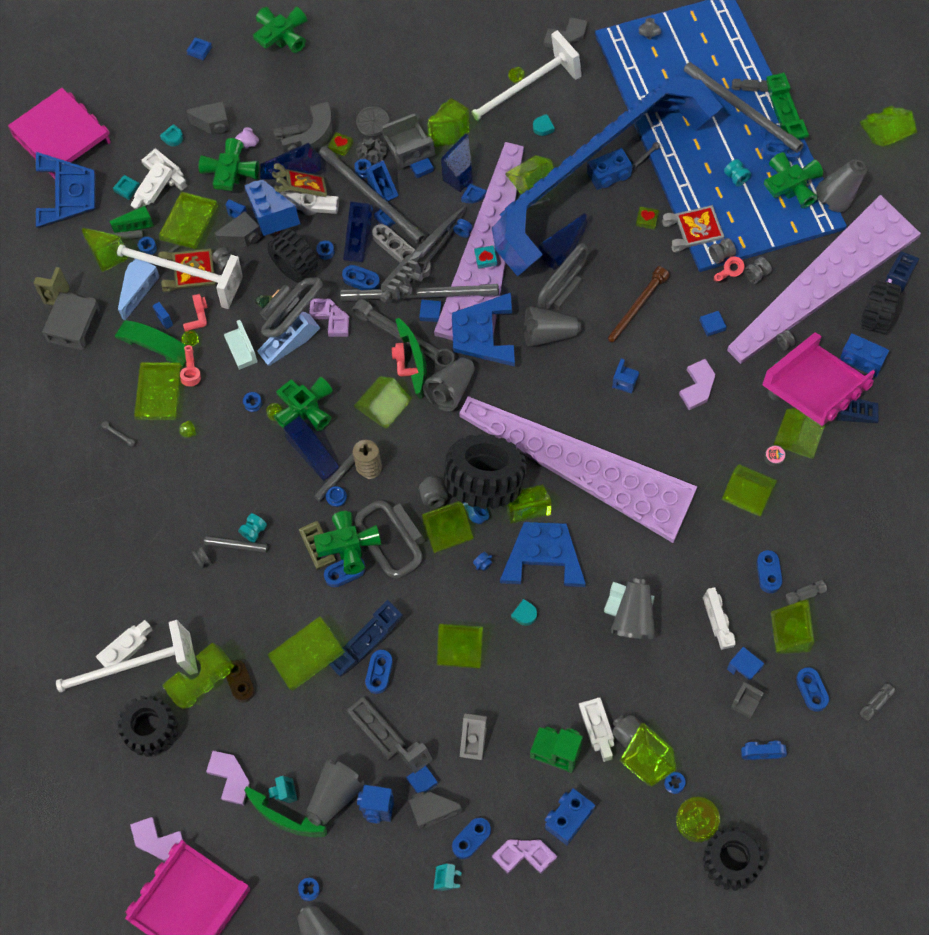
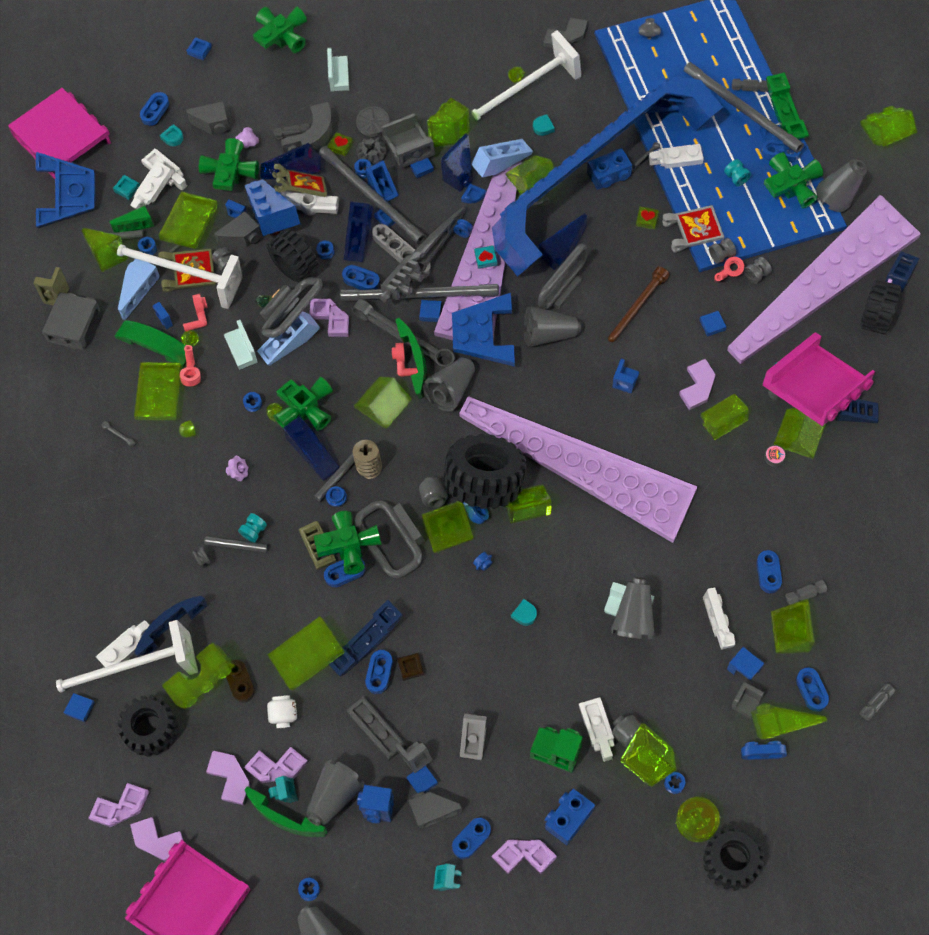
clear neon green slope [437,624,483,668] -> none
blue wing [500,522,586,587] -> none
clear neon green slope [722,464,777,517] -> none
dark grey bush [776,330,795,350] -> none
blue brick [840,333,889,377] -> none
none -> blue tile [64,693,95,722]
none -> lavender tile [88,783,149,827]
none -> dark blue slope [134,596,208,657]
none -> blue plate [140,92,169,126]
none -> lavender piece [226,455,249,481]
none -> lavender tile [244,747,308,783]
none -> white head [267,696,297,728]
none -> light aqua panel [327,48,349,91]
none -> dark brown tile [397,653,424,681]
none -> light blue slope [472,139,533,177]
none -> white hinge [649,144,704,169]
none -> clear neon green hinge [701,393,748,440]
none -> clear neon green slope [751,703,827,740]

